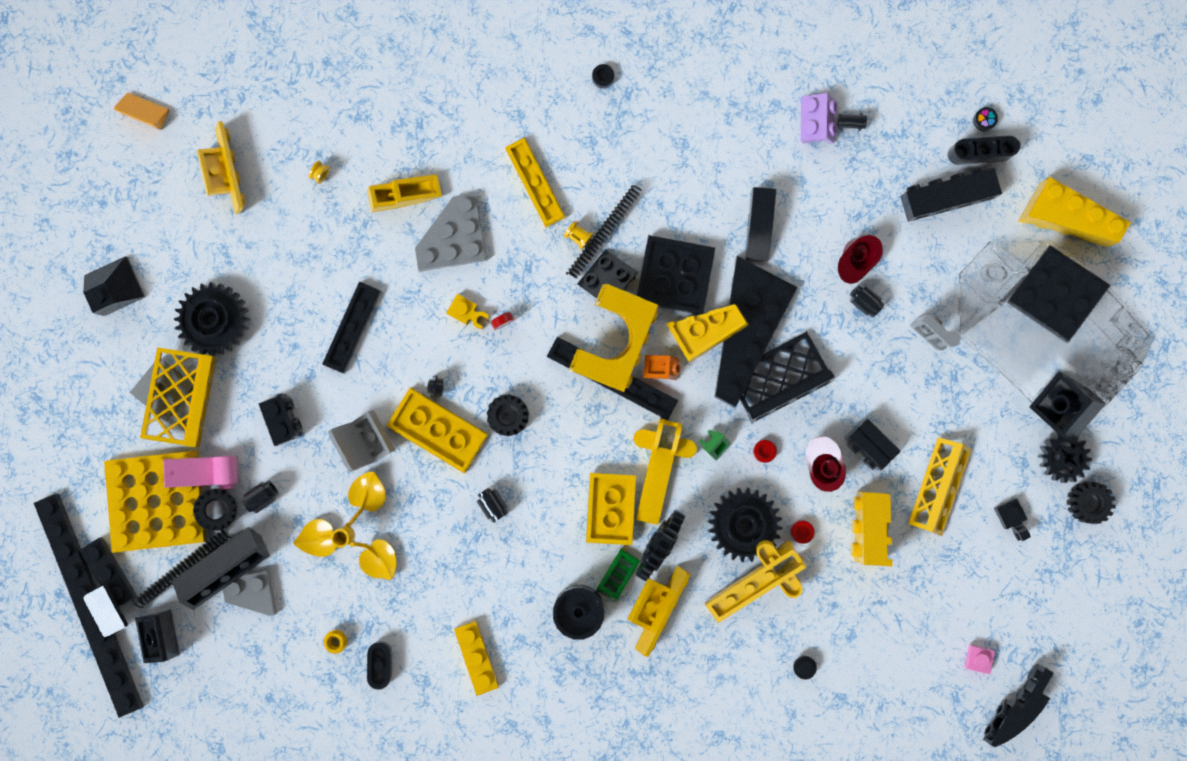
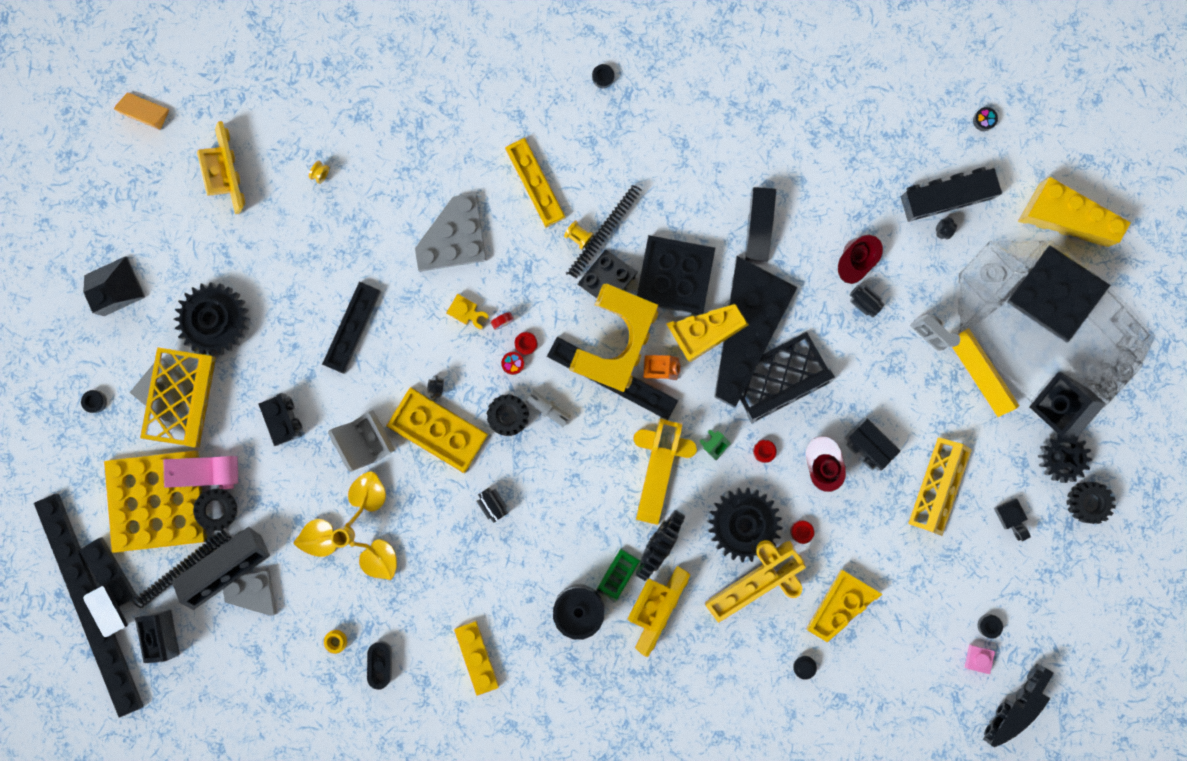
black brick [242,480,279,513] -> none
yellow slope [367,174,442,213] -> none
yellow plate [586,473,636,545] -> none
lavender bracket [801,93,838,144] -> none
black pin [838,113,867,131] -> none
yellow wedge [850,491,893,567] -> none
black beam [947,136,1021,165] -> none
none -> black tile [81,390,107,413]
none -> red tile [501,352,525,375]
none -> red tile [514,332,538,355]
none -> light grey pin [525,390,571,428]
none -> yellow wing [806,569,883,642]
none -> black plate [936,217,957,240]
none -> yellow tile [952,328,1020,417]
none -> black tile [977,614,1003,639]

